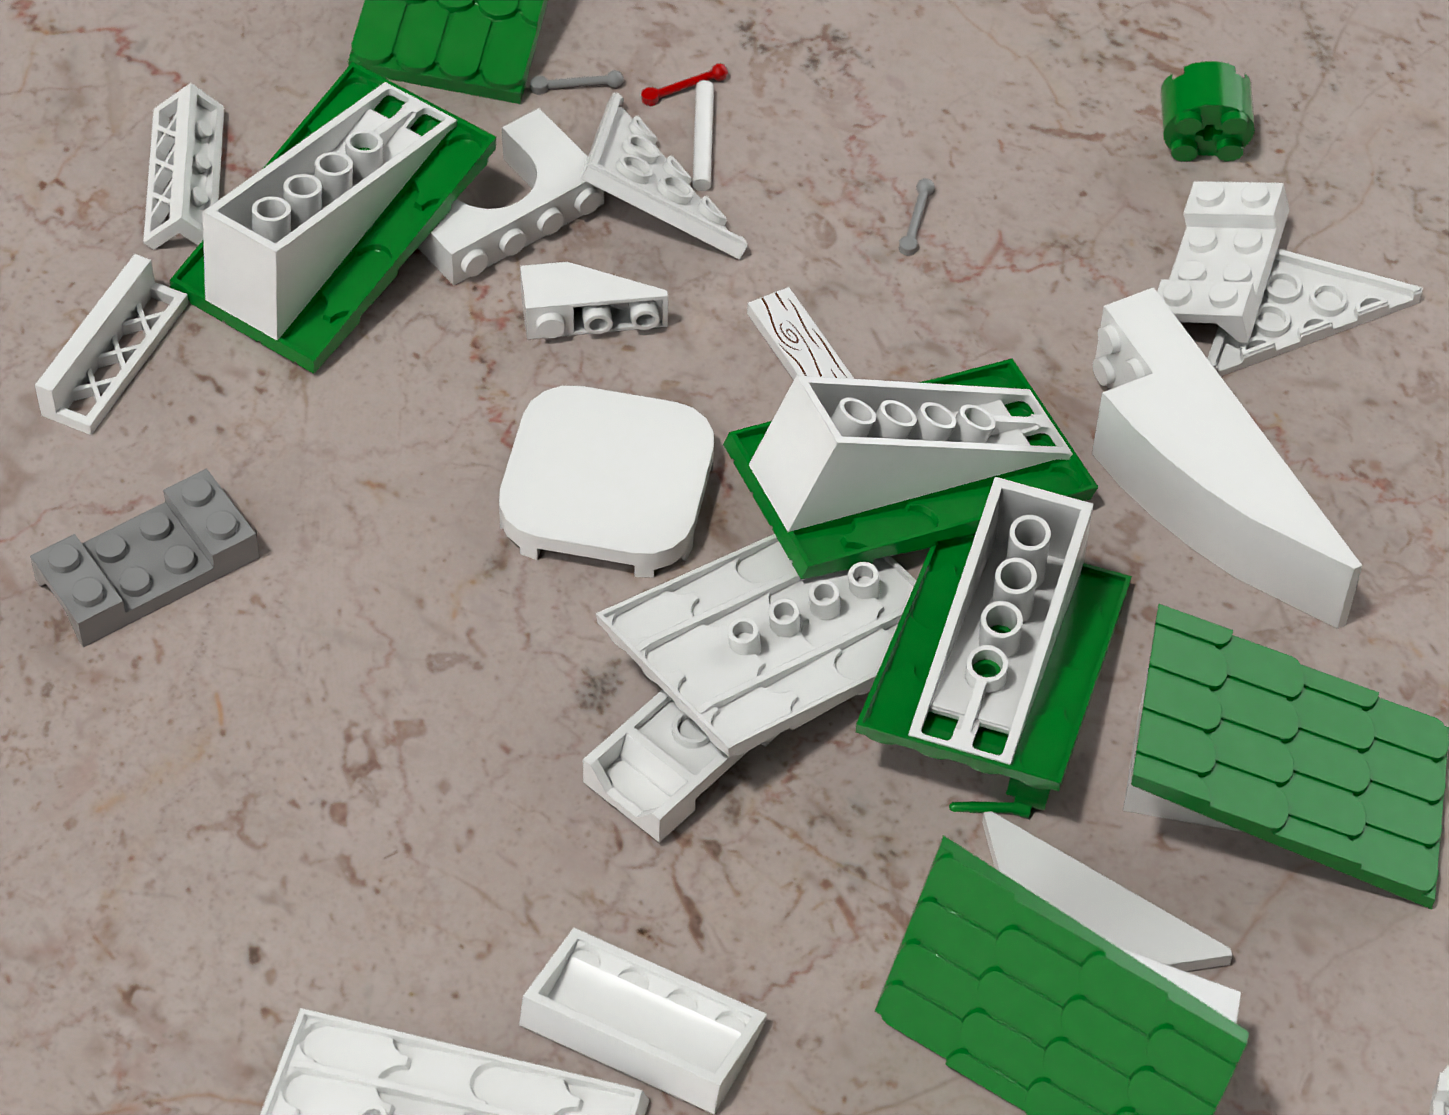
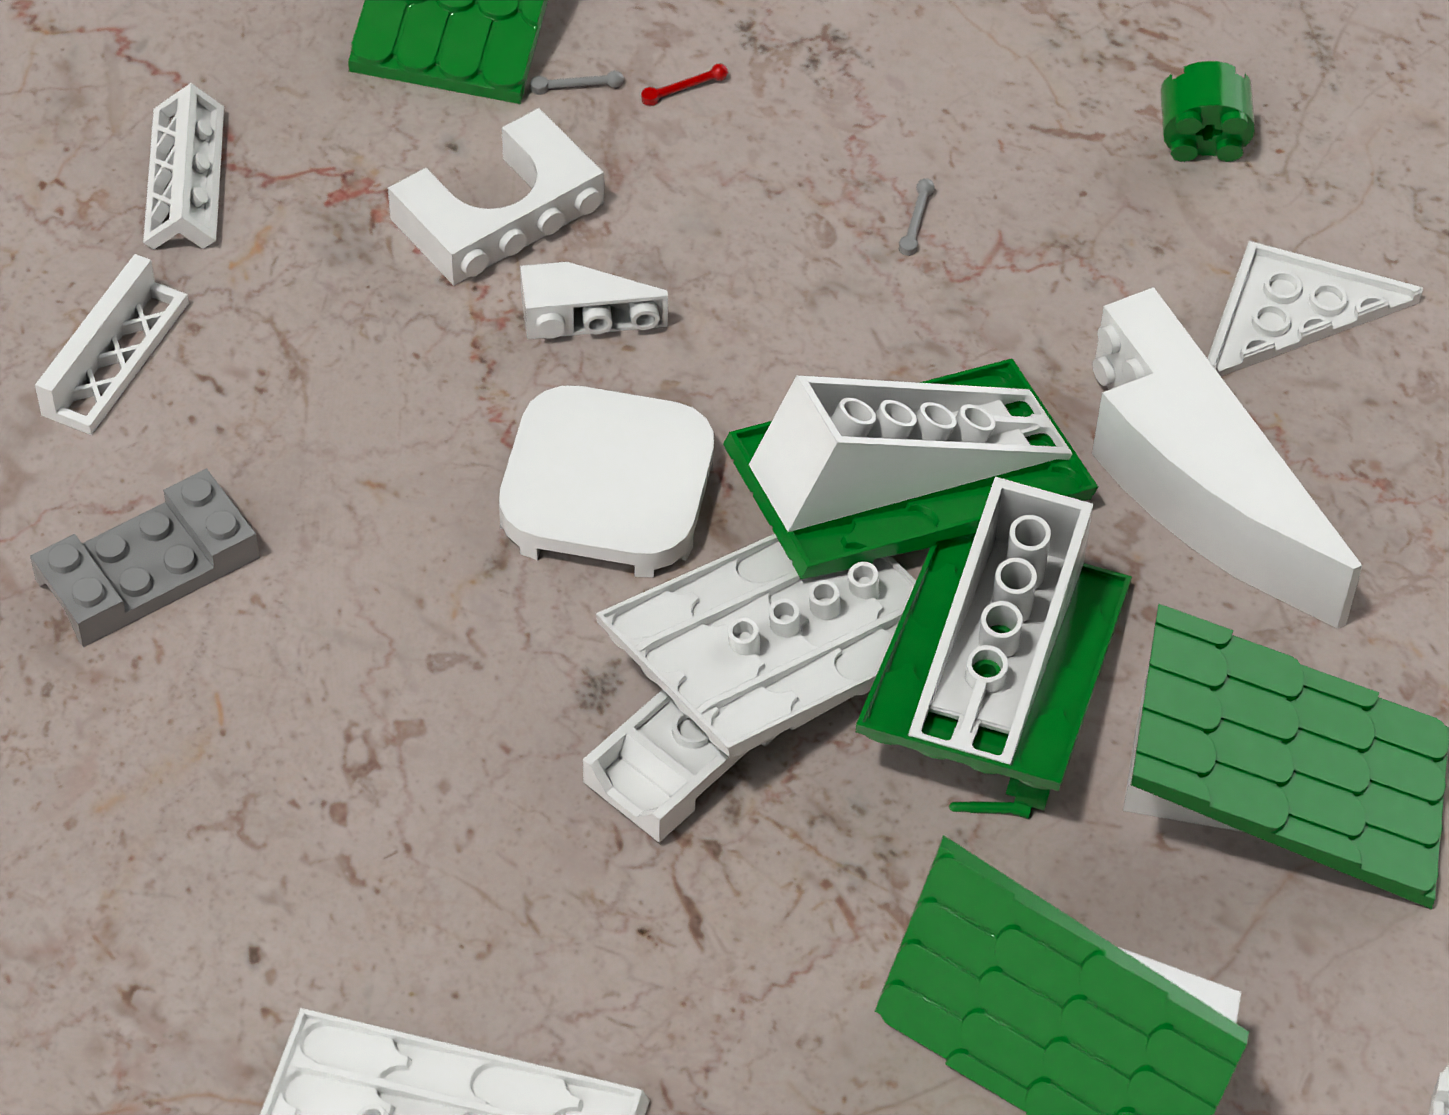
piece [170,61,496,374] -> none
white slope [519,928,767,1114] -> none
white tile [580,92,747,260] -> none
white bar [693,80,714,191] -> none
white tile [747,287,854,380] -> none
white tile [982,811,1232,972] -> none
white piece [1157,181,1290,343] -> none

